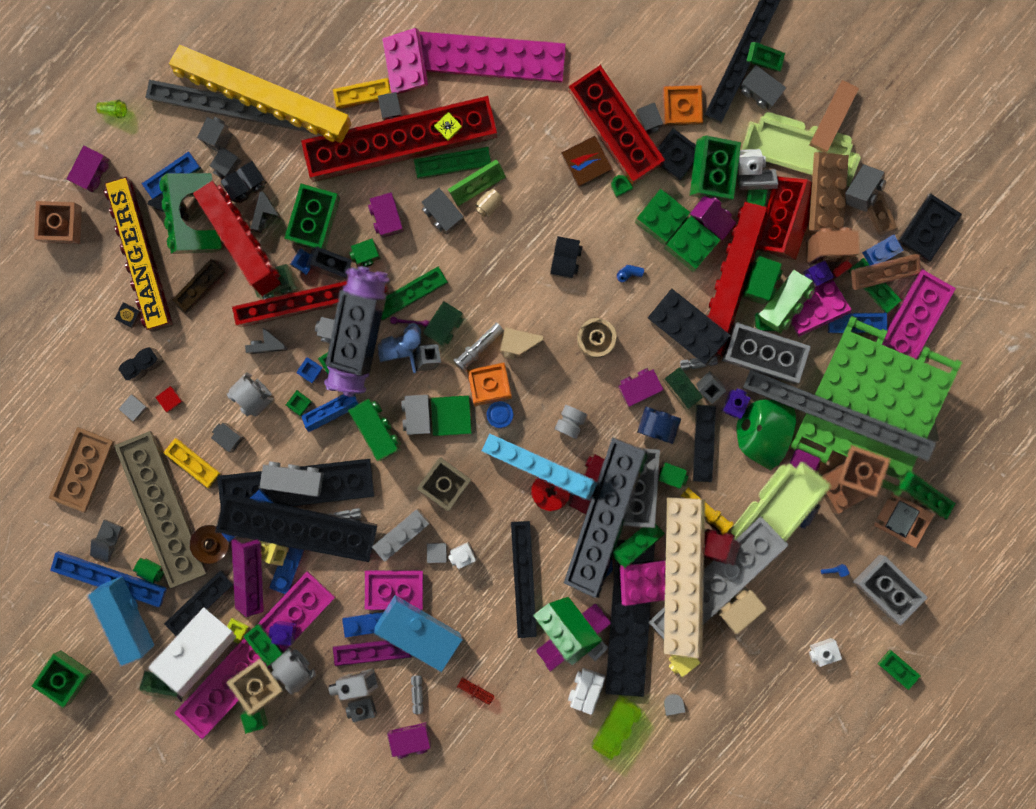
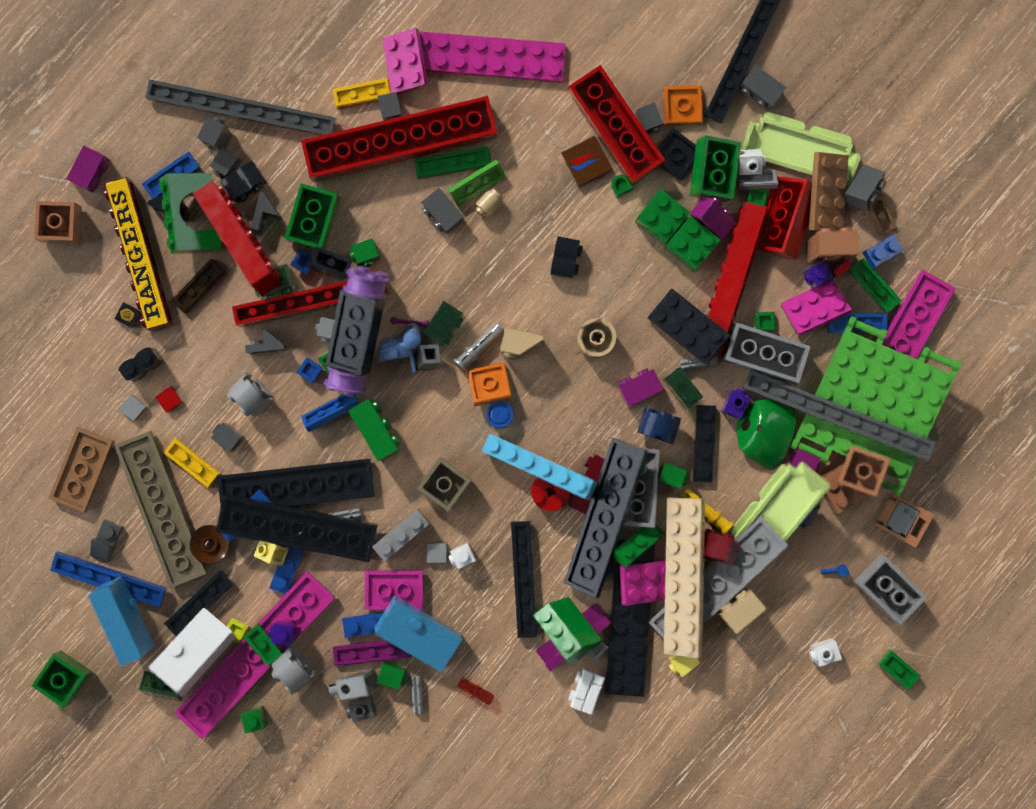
clear neon green cone [96,99,127,119] -> none
green brick [133,558,164,584] -> none
yellow brick [169,45,352,143] -> none
tan brick [227,659,284,716] -> none
magenta panel [232,539,264,617] -> none
light grey brick [260,461,324,496] -> none
green tile [286,390,313,417] -> none
magenta brick [368,192,404,238] -> none
green tile [381,266,448,321] -> none
magenta brick [387,722,432,759] -> none
light grey brick [401,395,431,435] -> none
green tile [431,395,471,436] -> none
neon yellow tile [435,113,462,141] -> none
light grey wheel [554,405,587,439] -> none
clear neon green brick [591,695,642,760] -> none
blue arm [617,265,644,282] -> none
light grey tile [664,694,685,716] -> none
dark grey brick [696,371,726,404] -> none
green brick [742,256,783,305] -> none
green plate [747,42,785,72] -> none
brick [759,270,815,334] -> none
nougat tile [809,80,859,153] -> none
nougat tile [851,254,921,290] -> none
black tile [898,193,962,262] -> none
green tile [899,471,956,520] -> none
none -> green brick [376,661,408,690]

